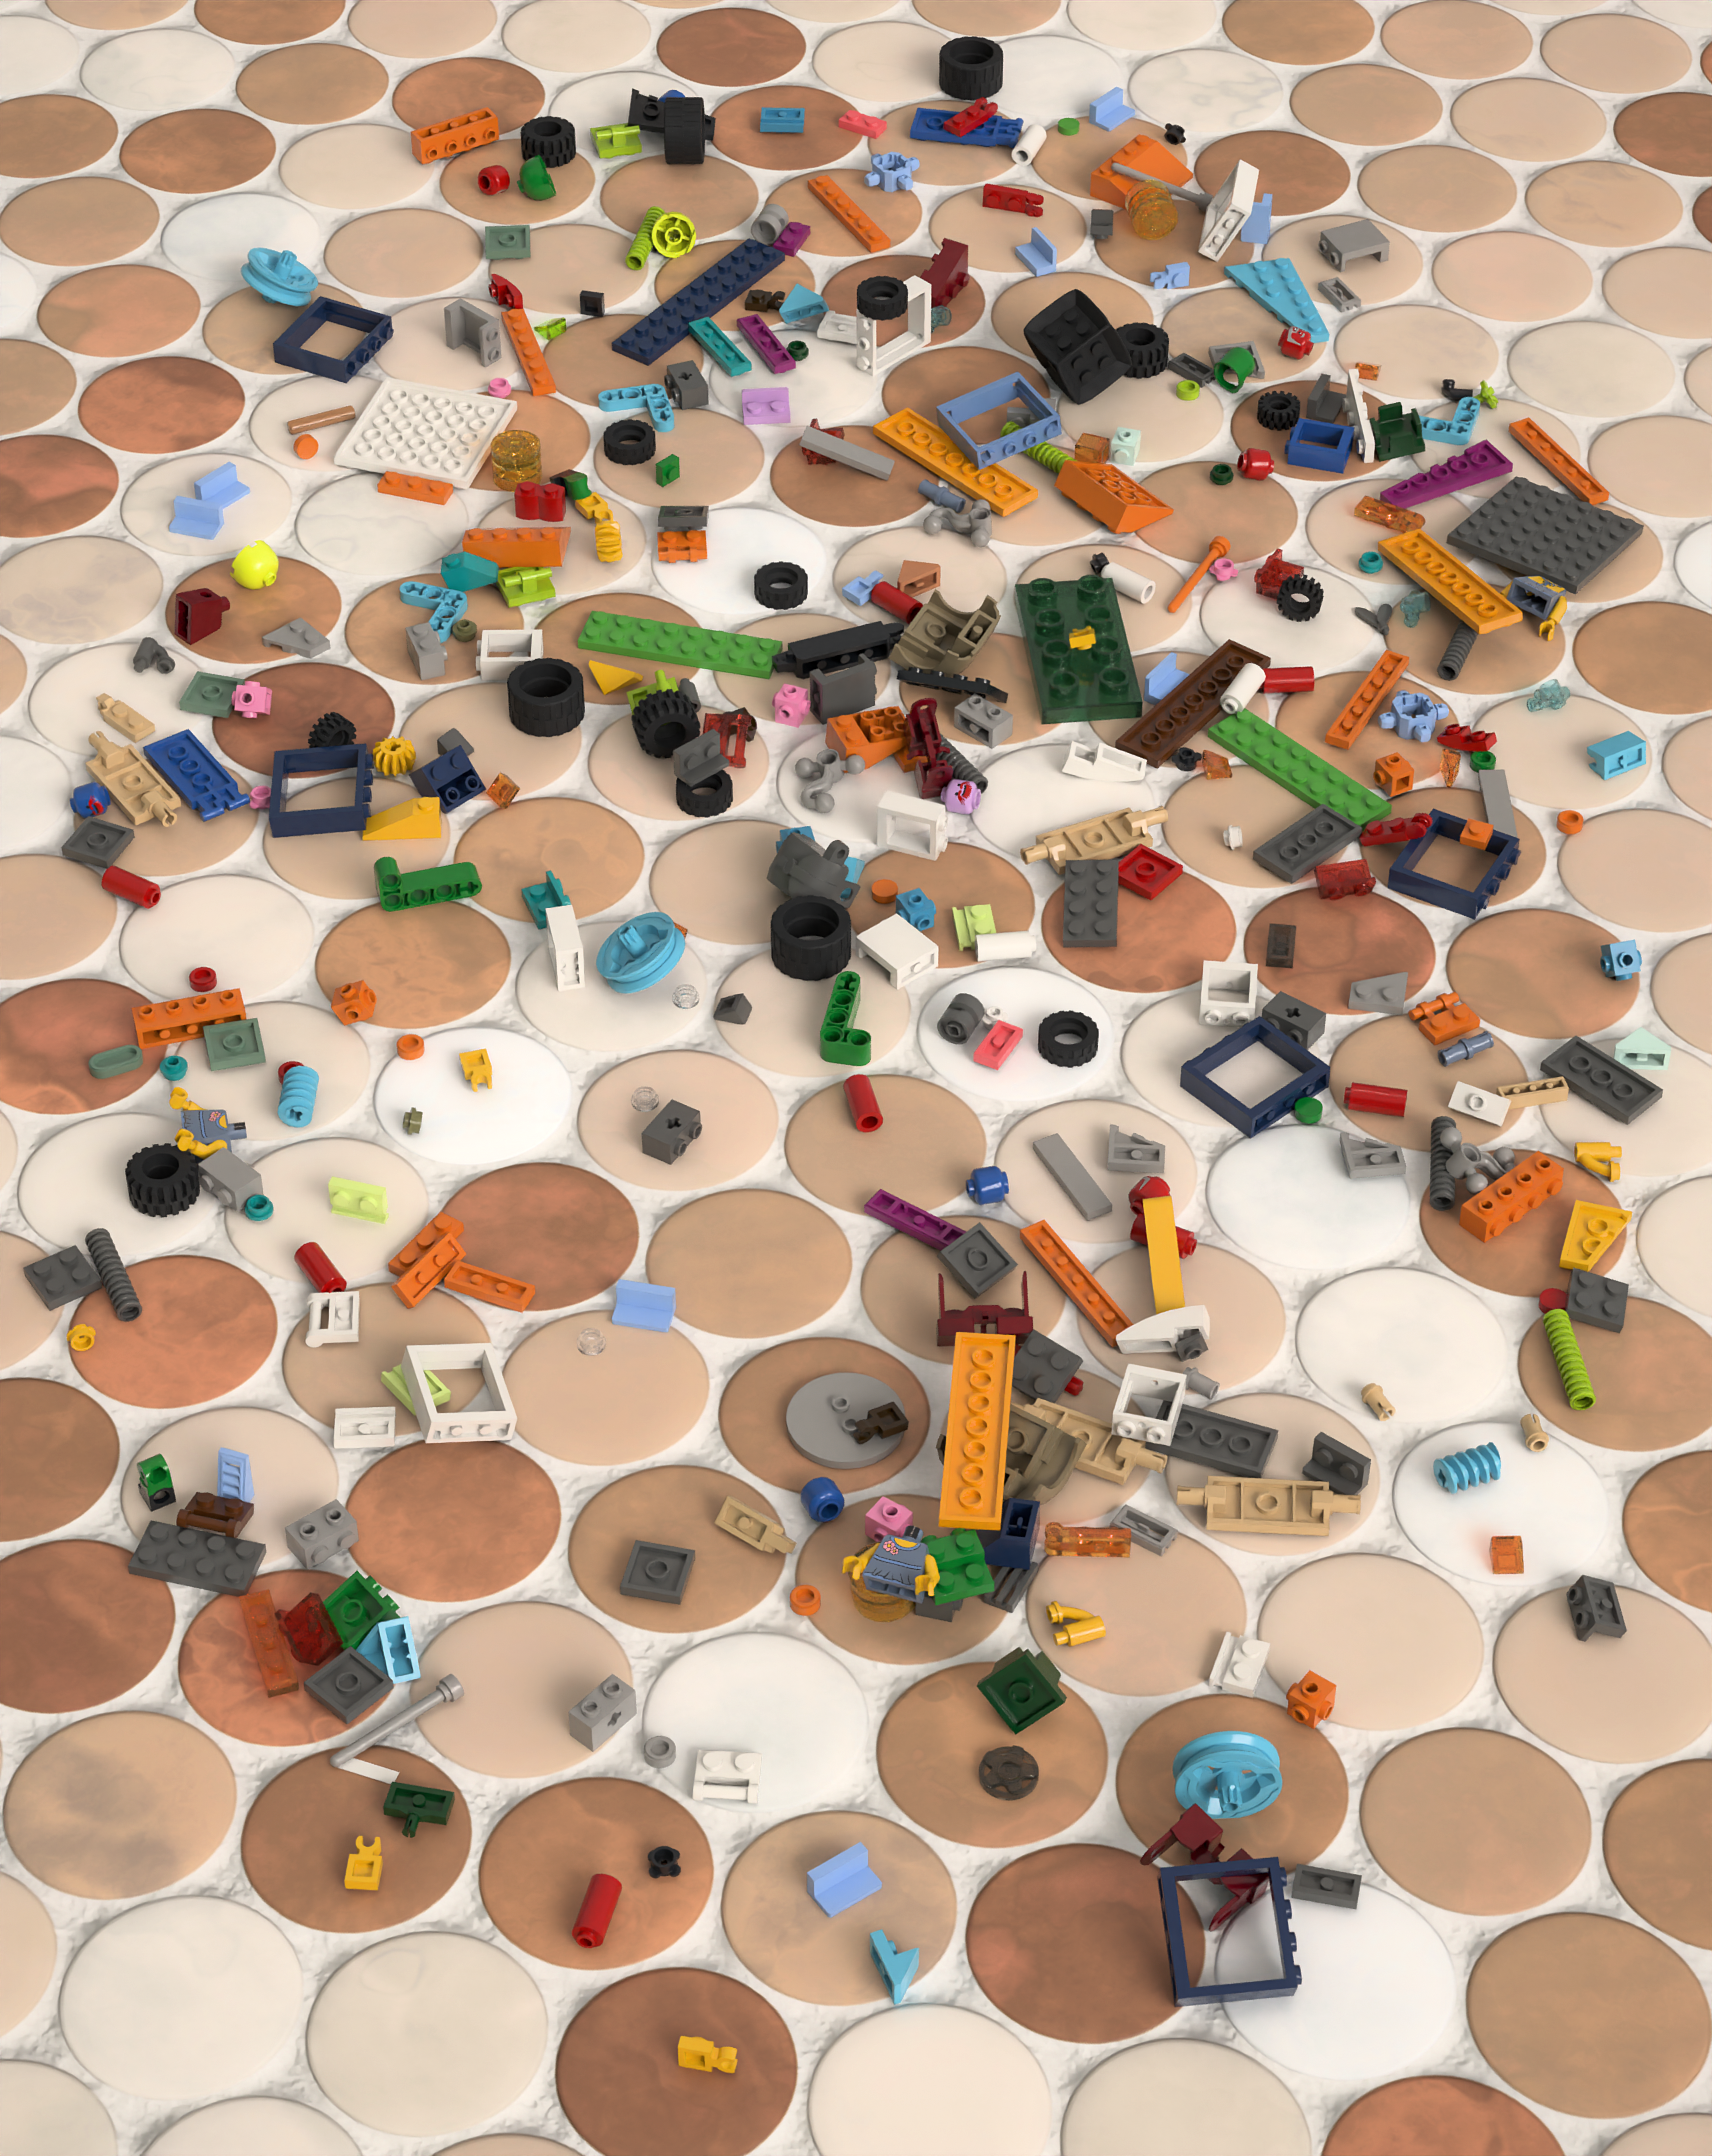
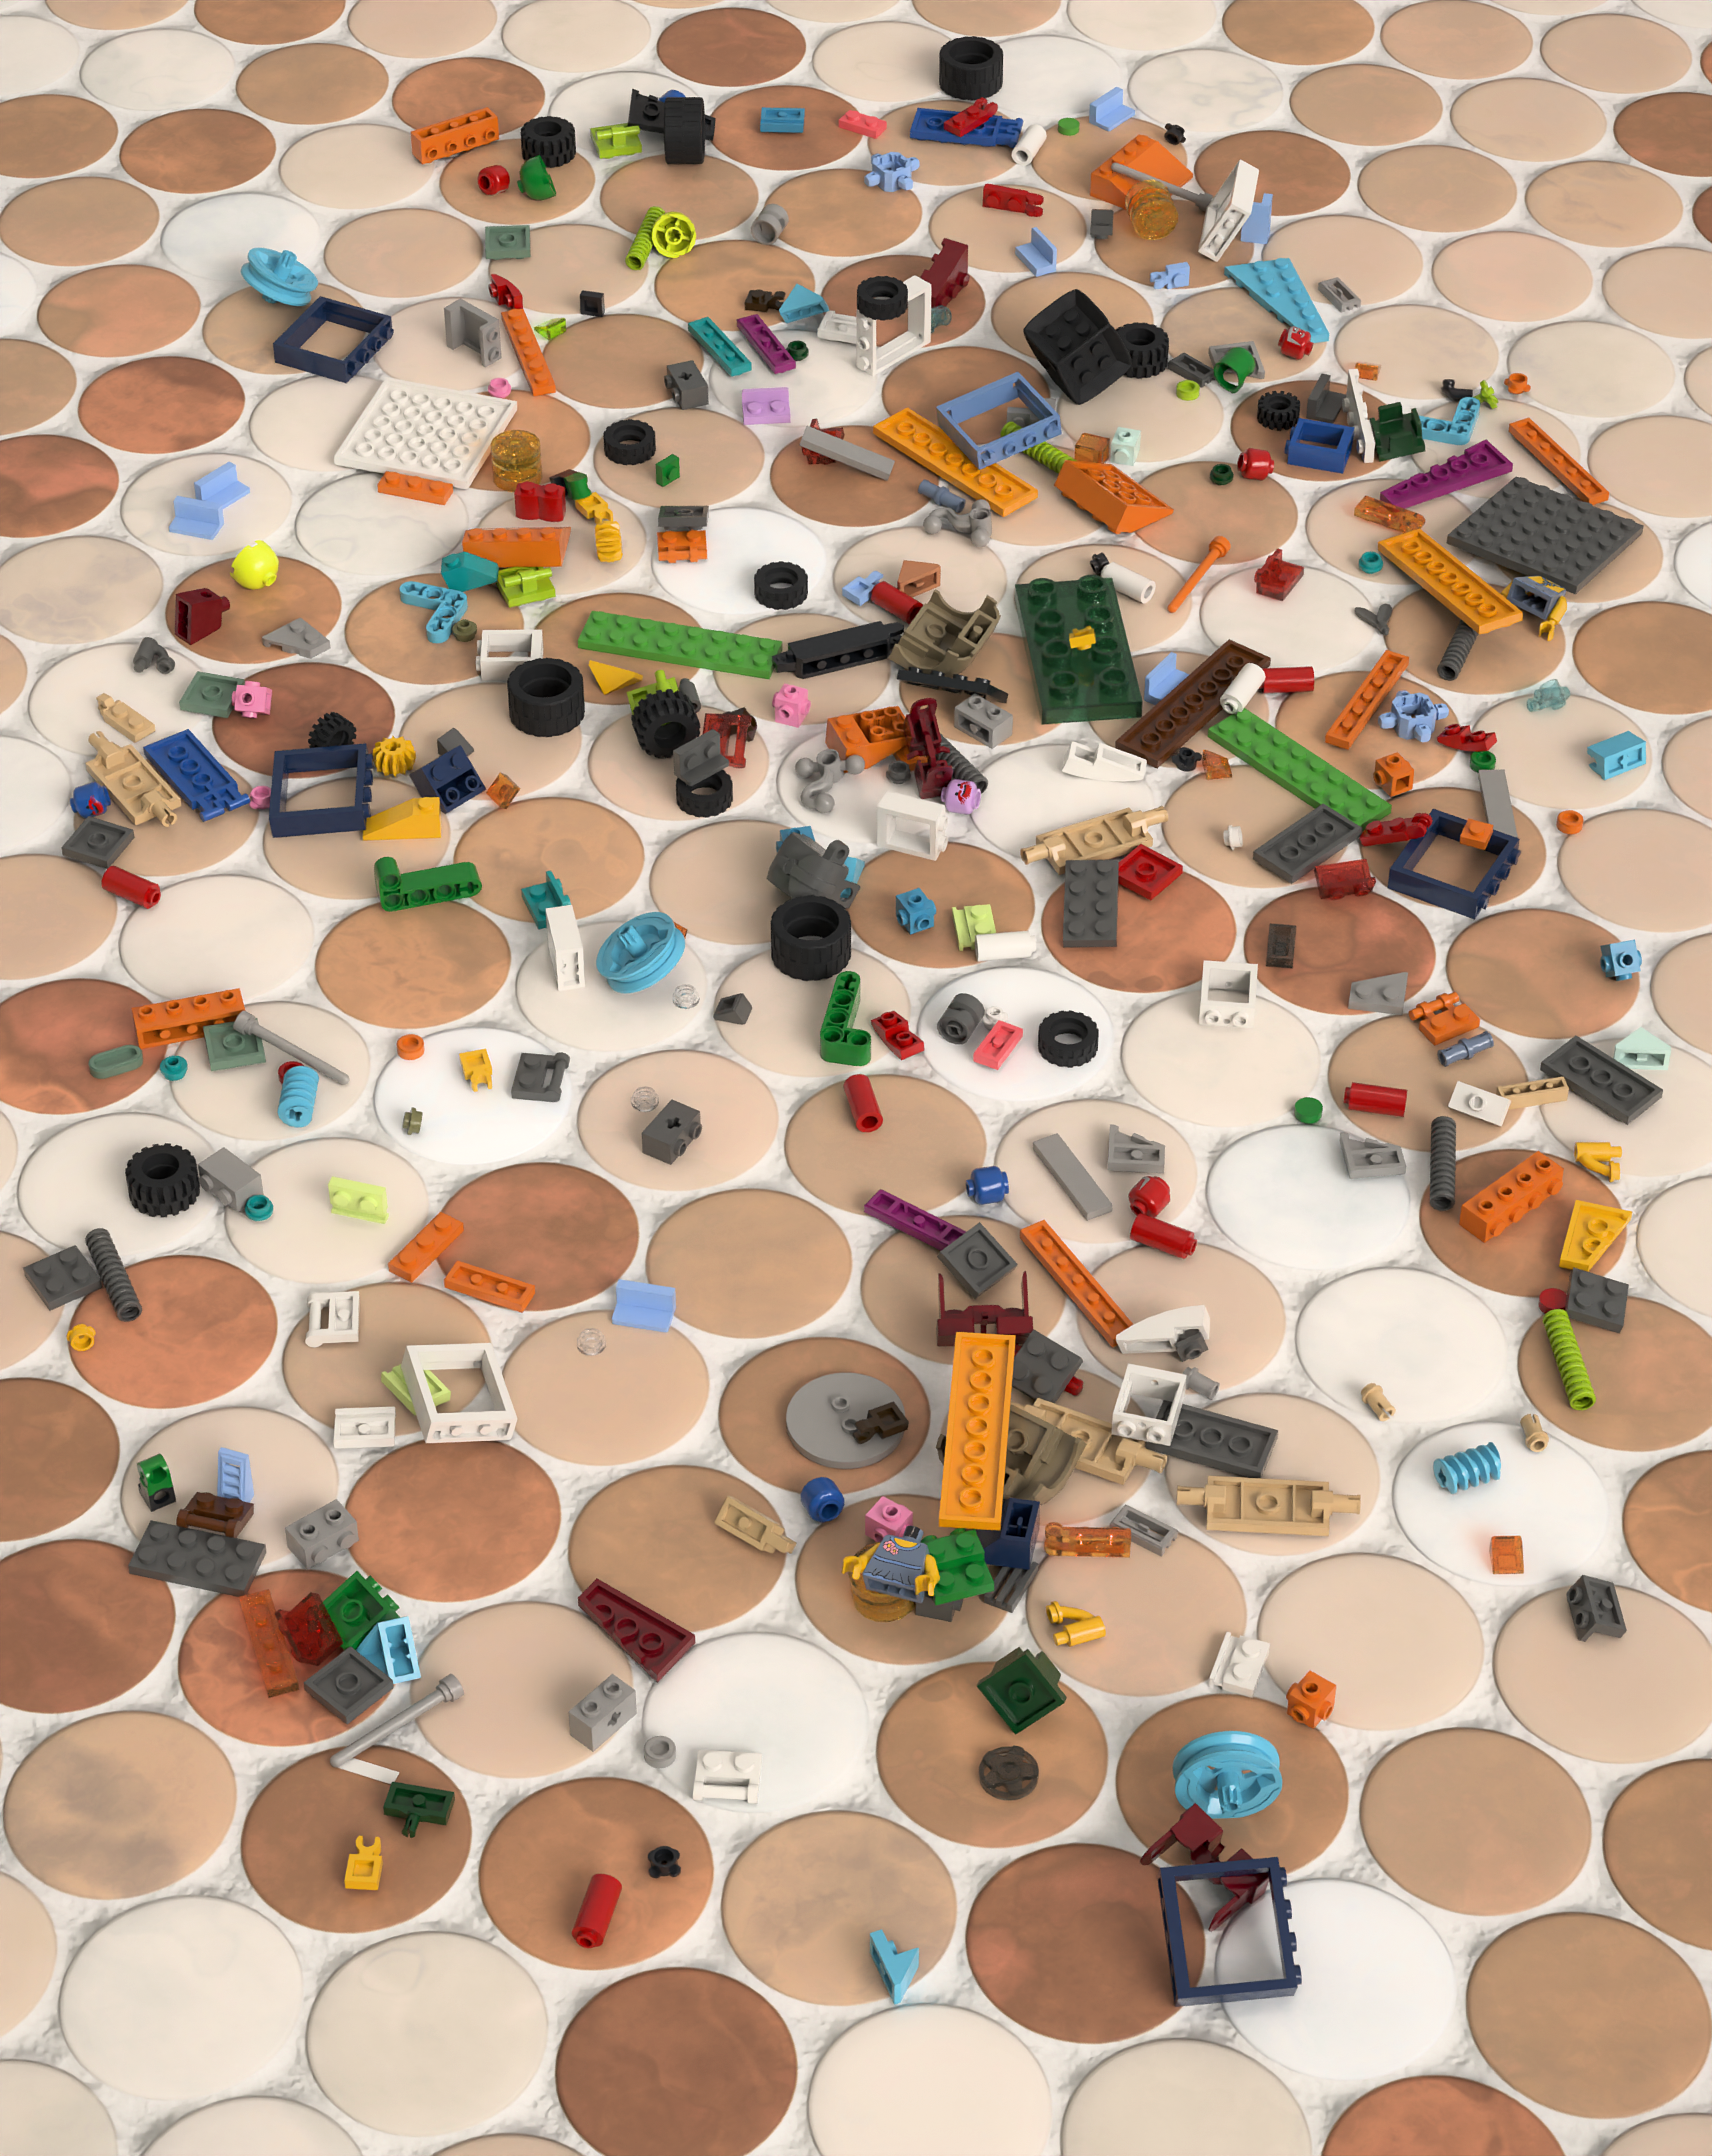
torso [169,1087,247,1164] -> none
red tile [189,967,217,992] -> none
medium nougat axle [287,405,355,435] -> none
orange tile [294,434,318,459] -> none
red brick [294,1242,347,1293] -> none
orange brick [331,980,377,1026] -> none
orange plate [391,1232,467,1309] -> none
light grey brick [405,622,448,681] -> none
medium azure beam [598,384,674,432] -> none
dark blue plate [612,238,785,366] -> none
dark grey plate [620,1540,695,1605] -> none
yellow plate [678,2036,738,2073] -> none
magenta plate [773,222,811,257] -> none
orange tile [790,1585,821,1616] -> none
light blue panel [807,1842,882,1918] -> none
orange plate [808,175,891,253] -> none
dark grey panel [810,653,877,725] -> none
white panel [856,913,938,990] -> none
orange tile [872,879,898,904] -> none
yellow beam [1143,1195,1185,1315] -> none
dark blue window [1180,1016,1331,1139] -> none
bright pink plate [1209,558,1238,581] -> none
dark grey brick [1262,991,1326,1050] -> none
black tyre [1277,574,1324,622] -> none
dark grey plate [1291,1864,1362,1909] -> none
dark grey bracket [1302,1432,1371,1495] -> none
light grey panel [1318,219,1390,272] -> none
clear light blue plate [1400,590,1431,628] -> none
clear orange slope [1440,749,1461,788] -> none
light grey piece [1440,1127,1515,1195] -> none
none -> light grey piece [233,1010,350,1085]
none -> dark grey plate [511,1052,570,1102]
none -> dark red wing [578,1578,696,1683]
none -> red slope [871,1011,925,1060]
none -> dark grey plate [886,761,911,784]
none -> orange plate [1504,373,1531,394]

